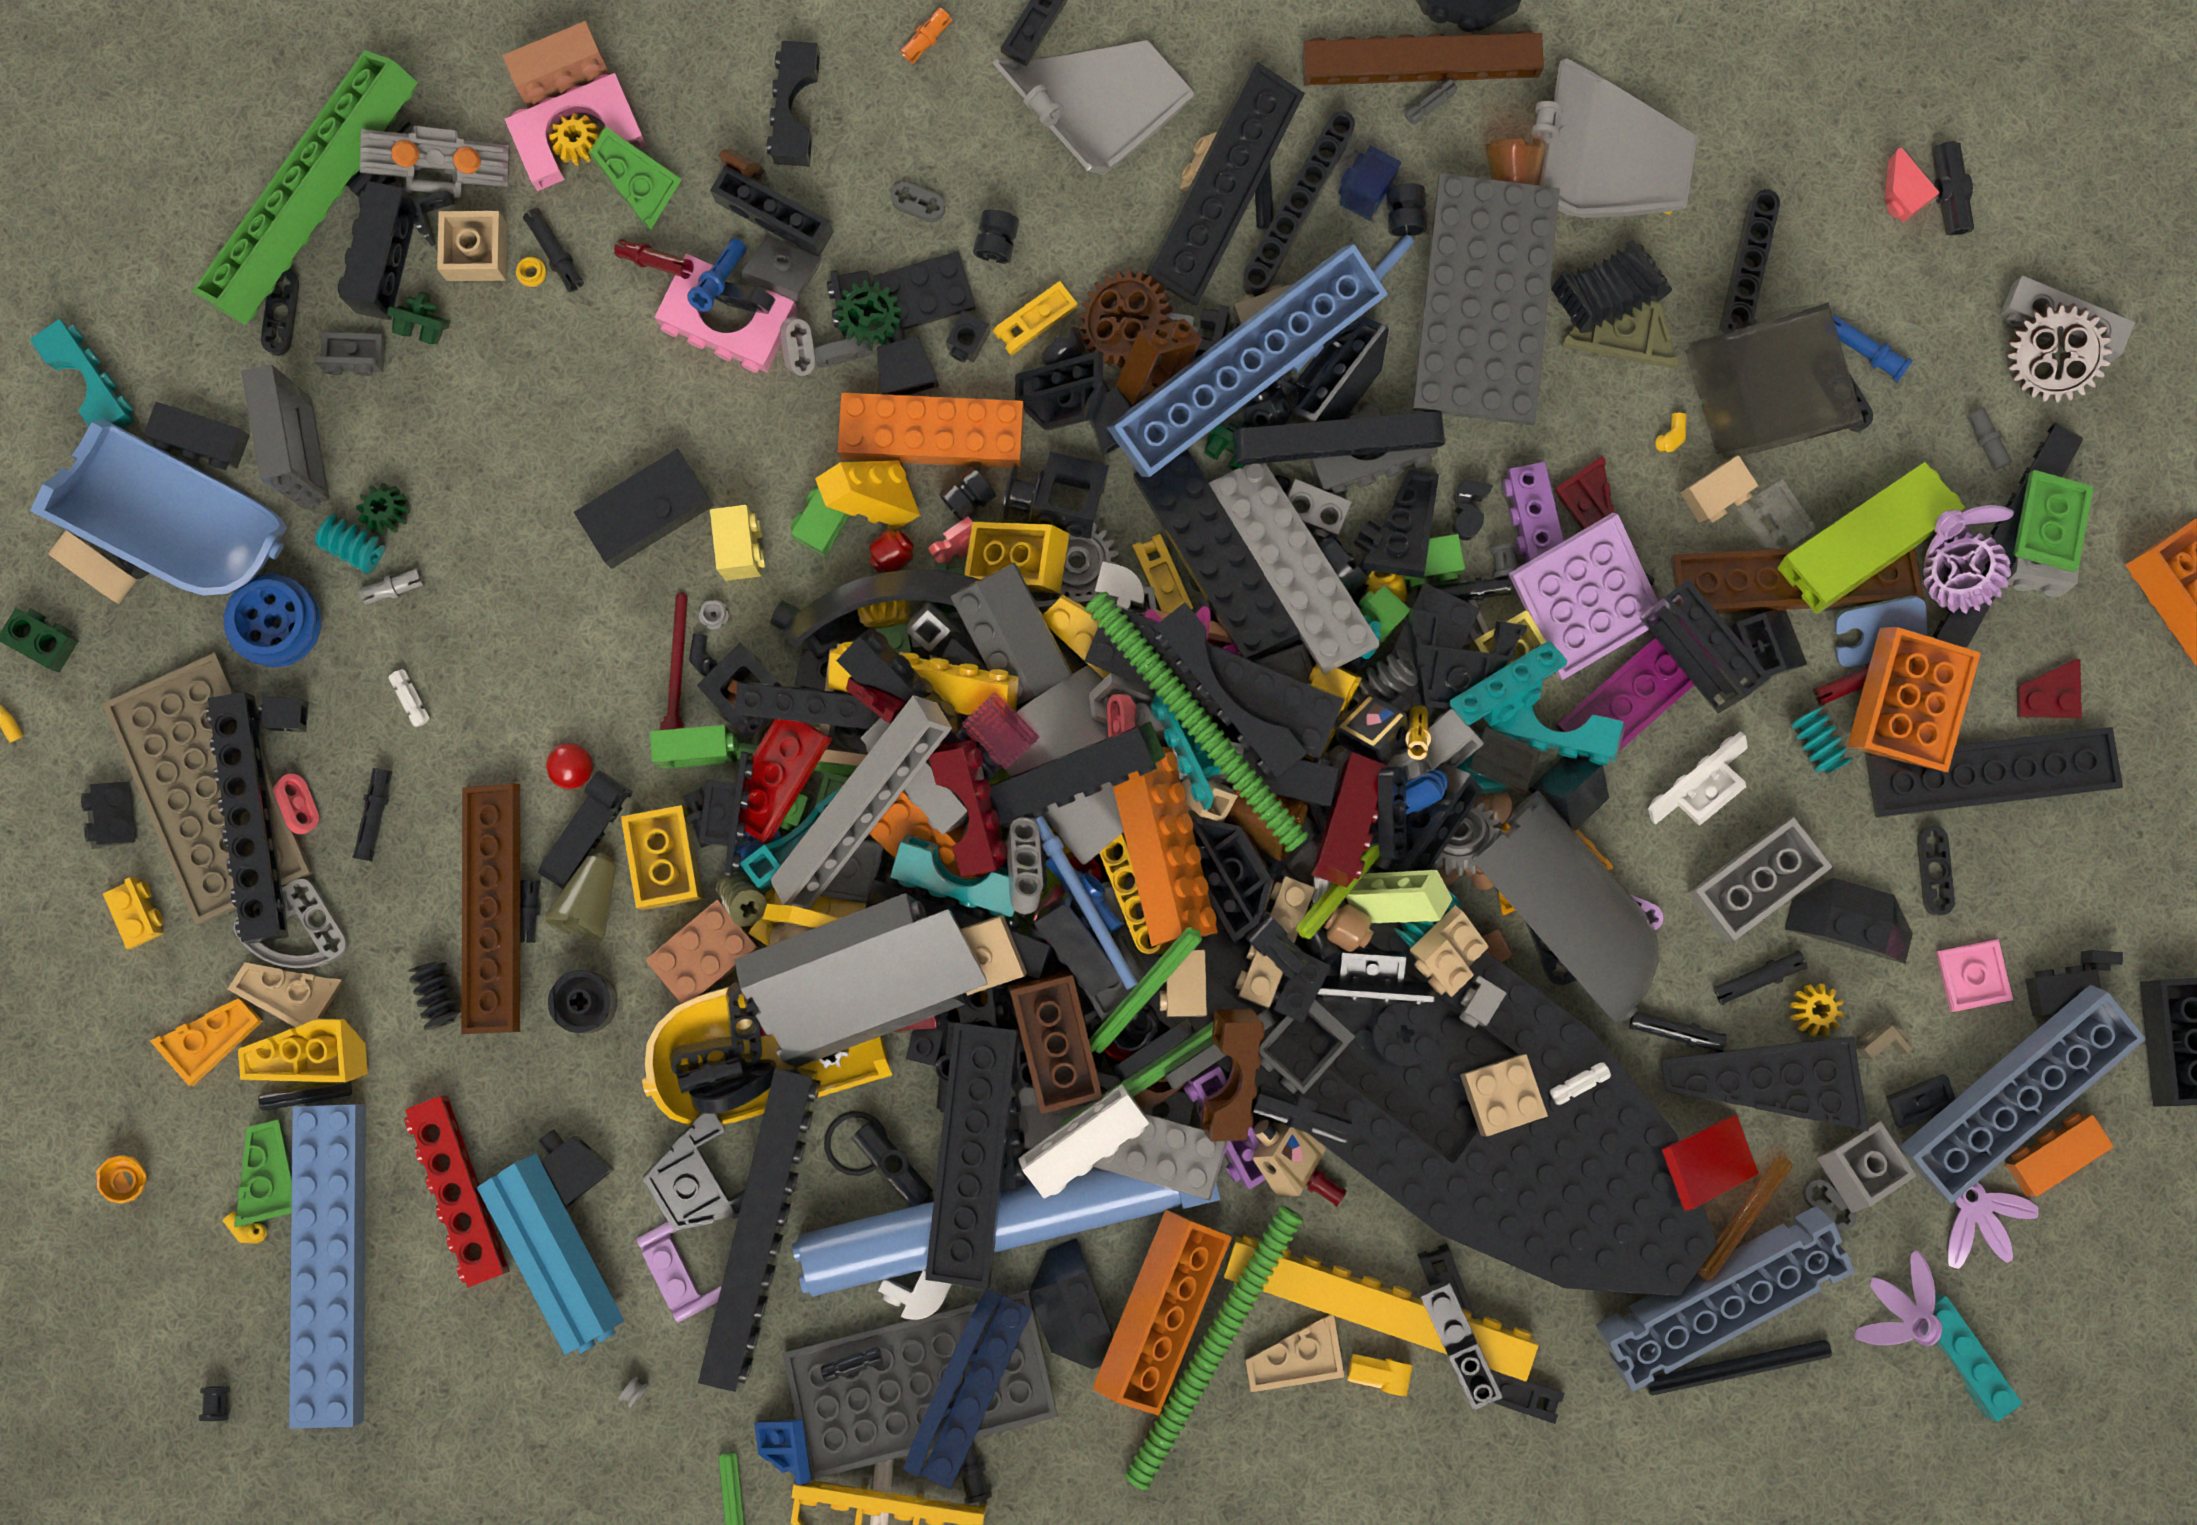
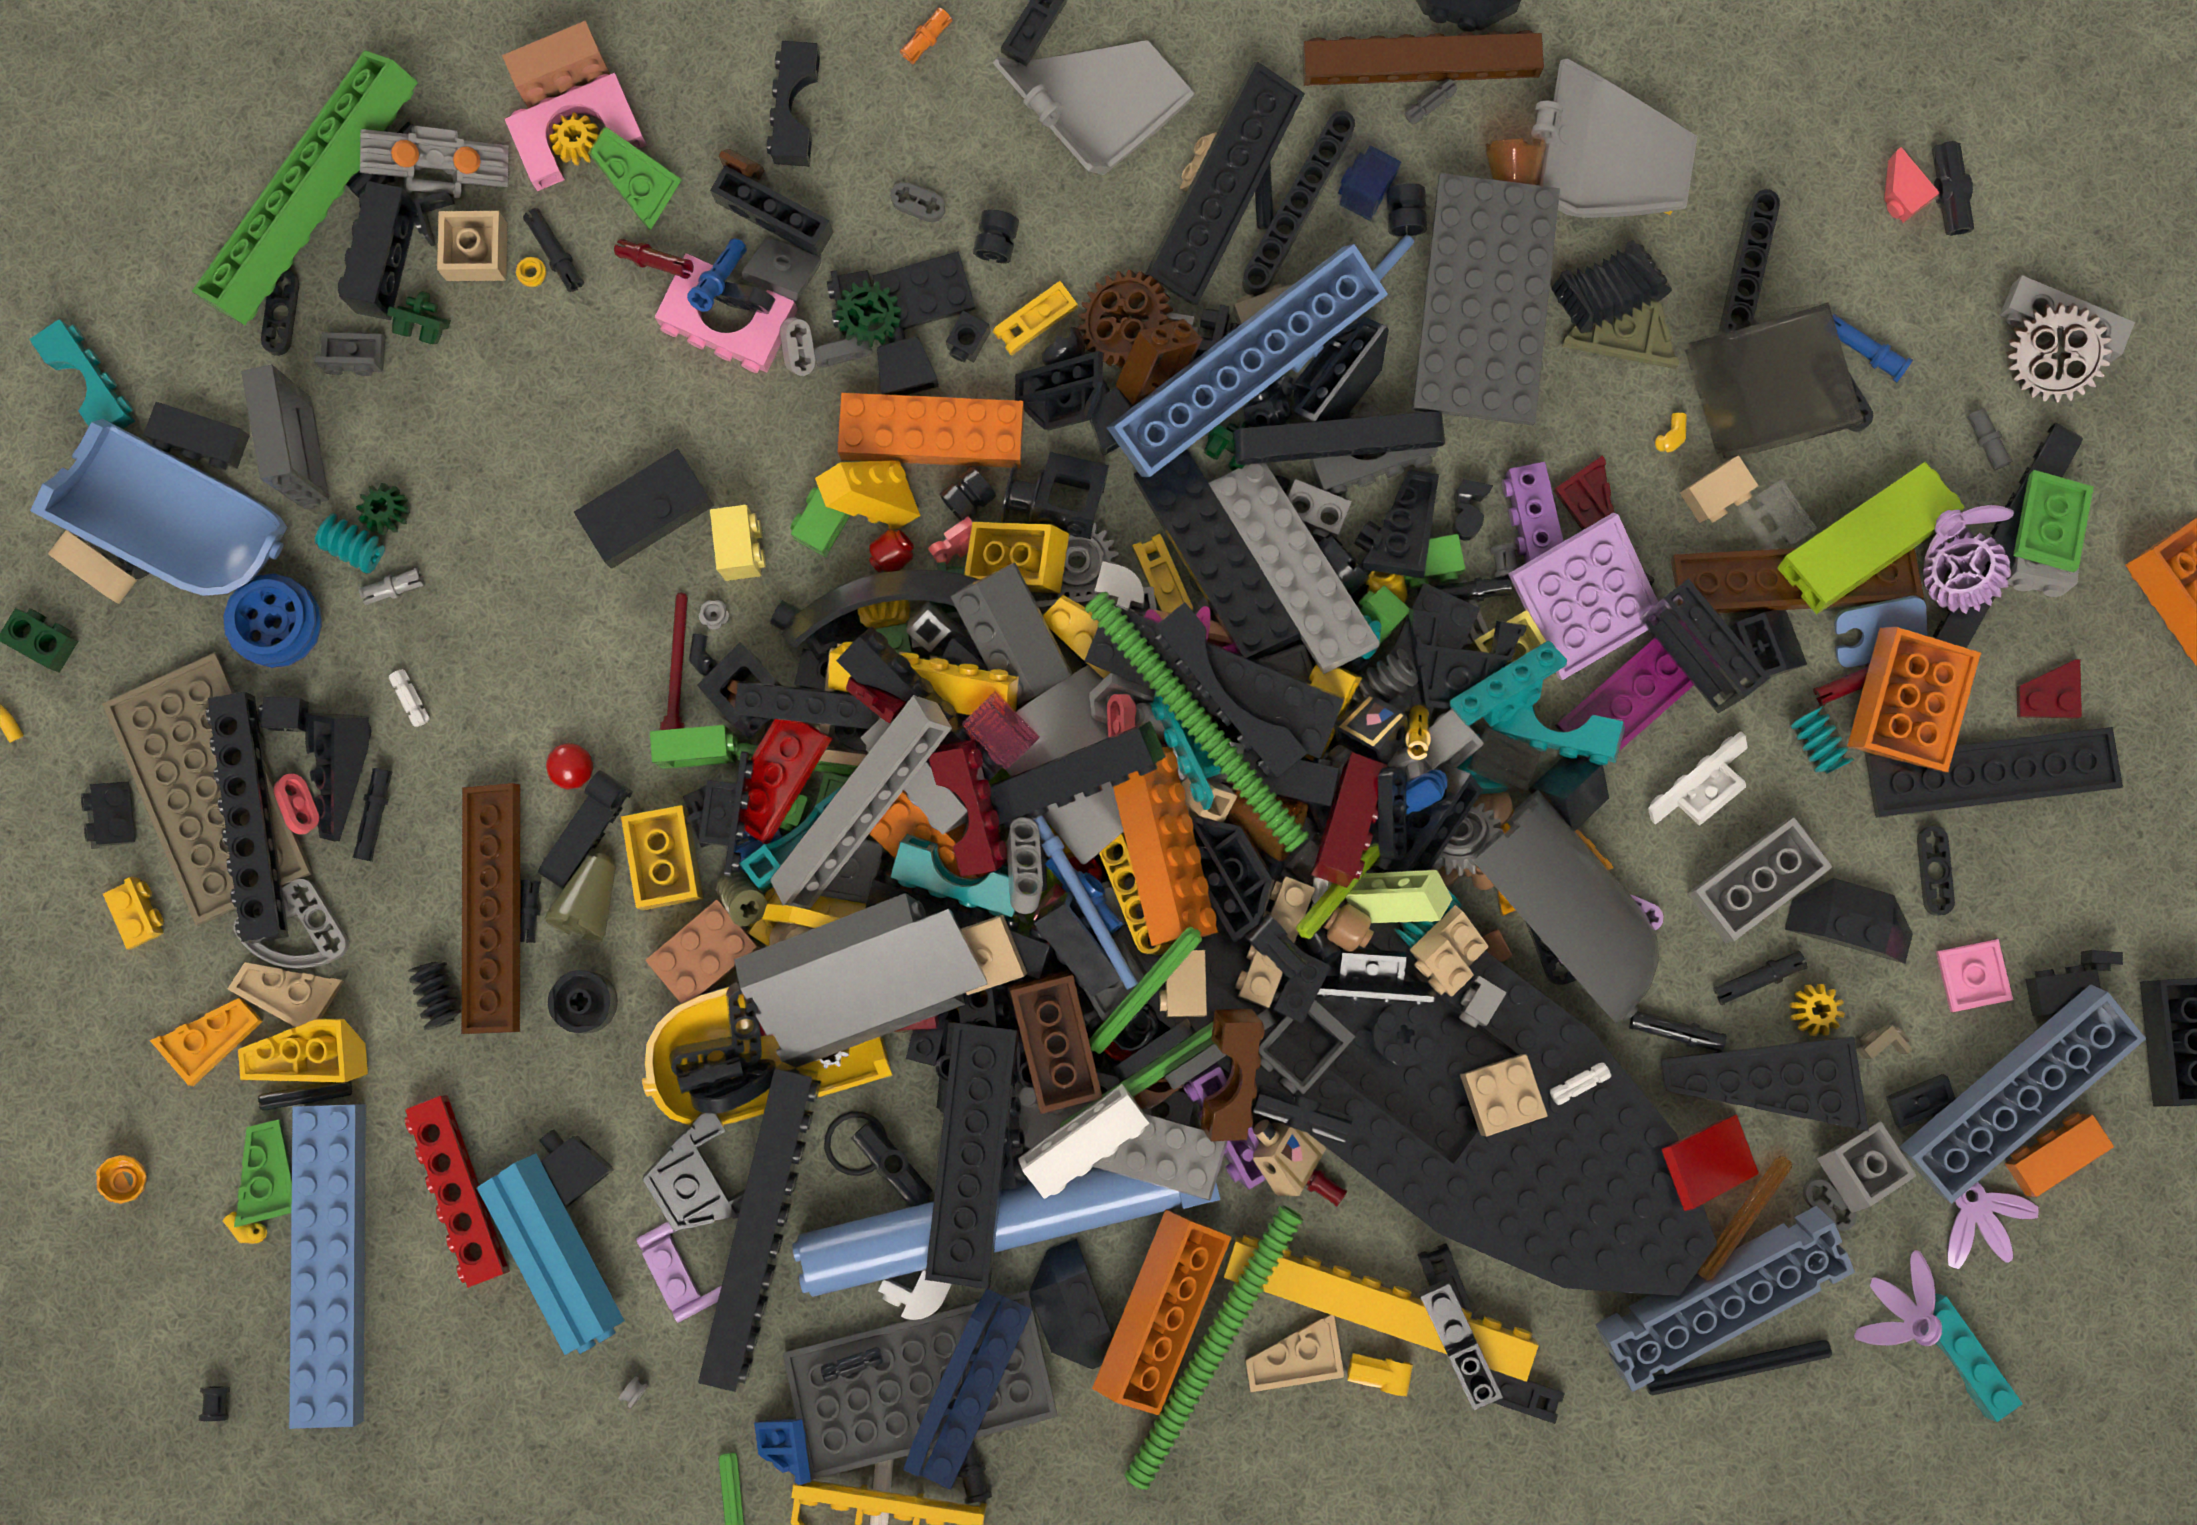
none -> black wedge [305,713,371,842]

